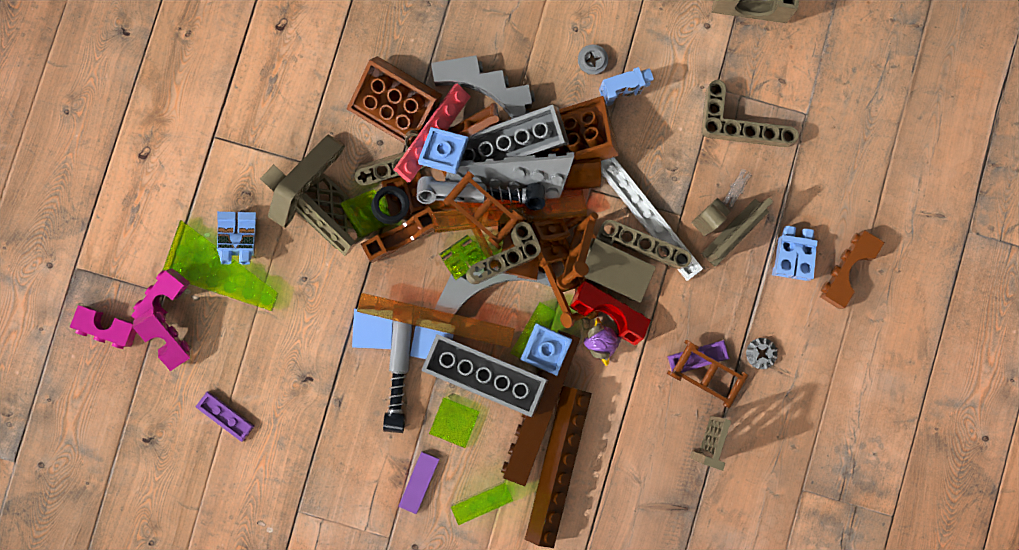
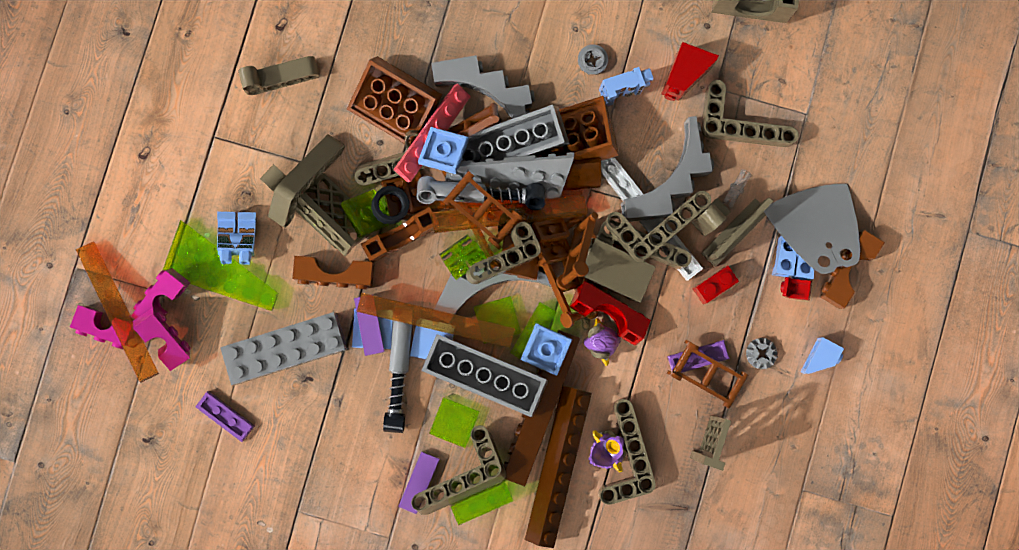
none -> clear orange tile [76,241,159,383]
none -> light grey brick [220,312,348,385]
none -> dark tan beam [238,56,319,95]
none -> dark orange arch [292,256,374,290]
none -> medium lavender tile [354,295,385,356]
none -> dark tan beam [411,425,506,515]
none -> clear neon green tile [474,296,521,344]
none -> medium lavender hair [589,430,627,473]
none -> dark tan beam [598,399,656,505]
none -> dark tan beam [606,191,711,262]
none -> light grey arch [621,116,714,222]
none -> red slope [661,42,719,101]
none -> red brick [692,266,739,304]
none -> light grey piece [764,184,860,274]
none -> red bracket [780,277,812,301]
none -> light blue slope [800,337,844,374]

